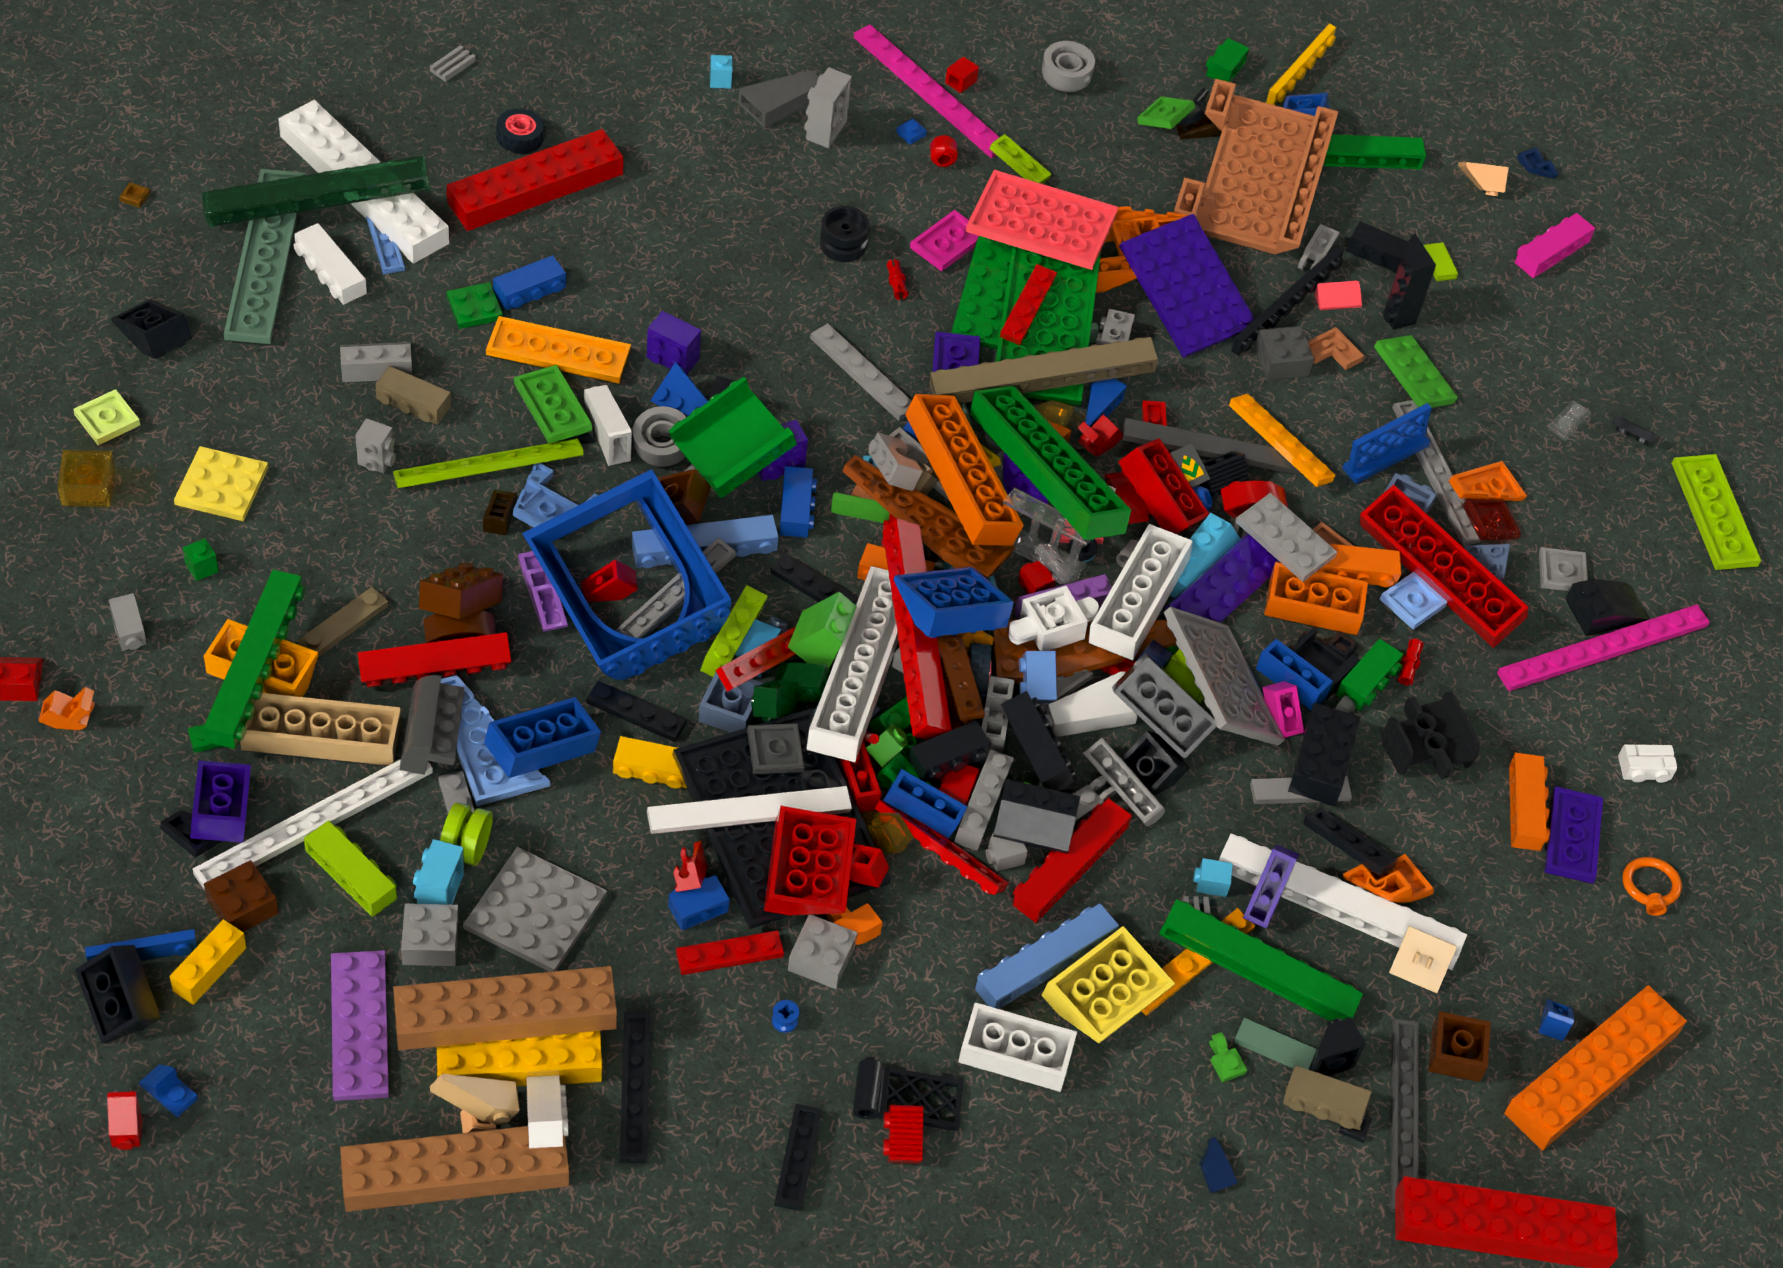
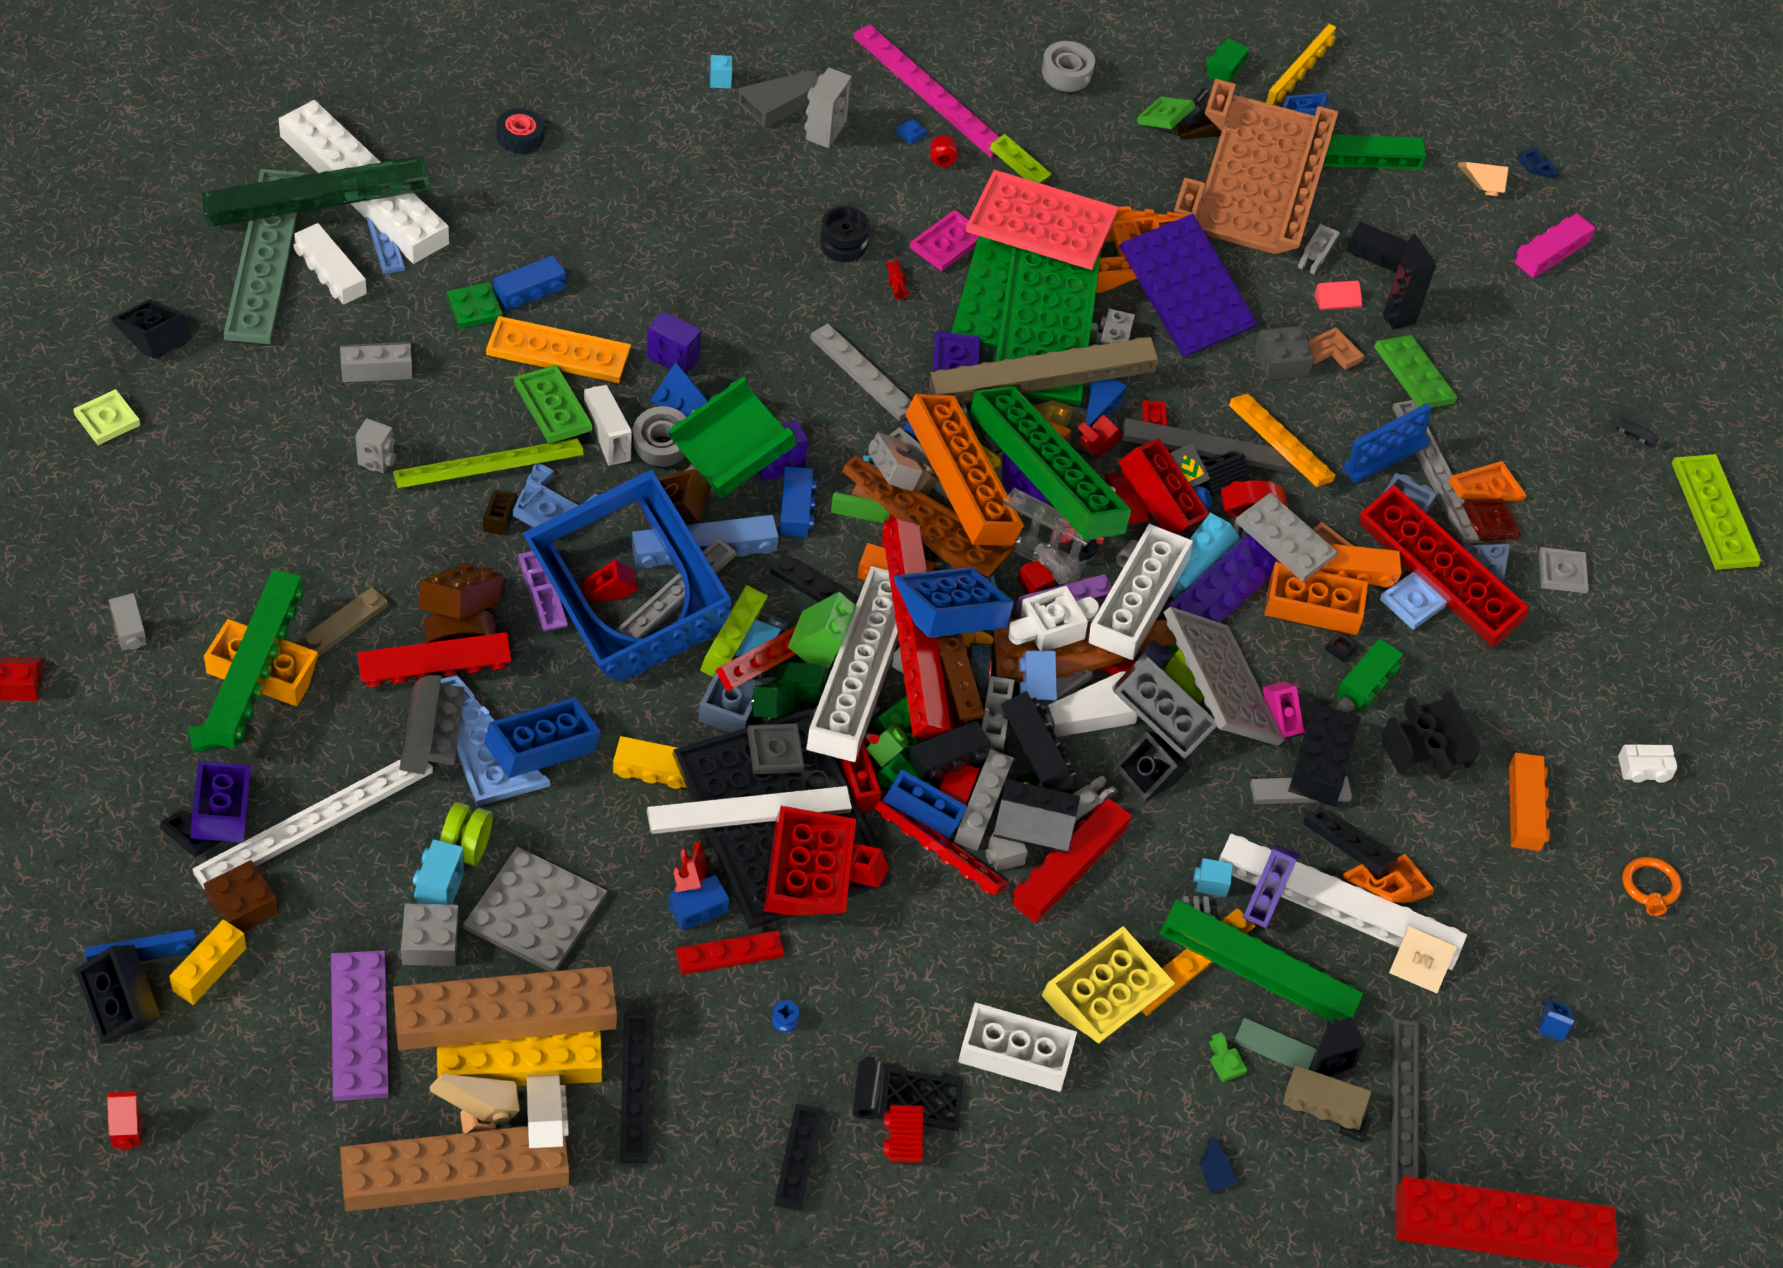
orange brick [38,687,94,730] -> none
clear yellow brick [57,450,115,507] -> none
pearl gold tile [119,182,150,208] -> none
blue slope [139,1064,198,1117] -> none
light yellow plate [174,446,268,521] -> none
green brick [183,538,219,581] -> none
tan brick [240,693,402,766] -> none
lime brick [304,820,397,917] -> none
dark tan brick [375,366,451,425] -> none
light grey tile [430,45,476,82] -> none
light grey plate [438,771,474,814] -> none
red brick [446,129,623,231] -> none
black plate [586,681,686,742] -> none
light grey brick [788,915,858,989] -> none
orange brick [826,903,883,945] -> none
clear yellow slope [863,812,914,853] -> none
red brick [945,56,979,93] -> none
medium blue brick [975,904,1119,1009] -> none
red plate [1000,264,1057,345] -> none
light grey brick [1083,738,1165,826] -> none
black plate [1231,246,1344,356] -> none
blue brick [1256,639,1333,710] -> none
black panel [1288,627,1360,700] -> none
red pin [1398,639,1424,686] -> none
lime tile [1424,242,1458,281] -> none
reddish brown brick [1428,1011,1491,1082] -> none
dark pink plate [1497,604,1710,691] -> none
orange brick [1504,985,1687,1151] -> none
dark purple plate [1544,786,1603,884] -> none
clear plate [1548,400,1591,441] -> none
black slope [1565,579,1648,636] -> none

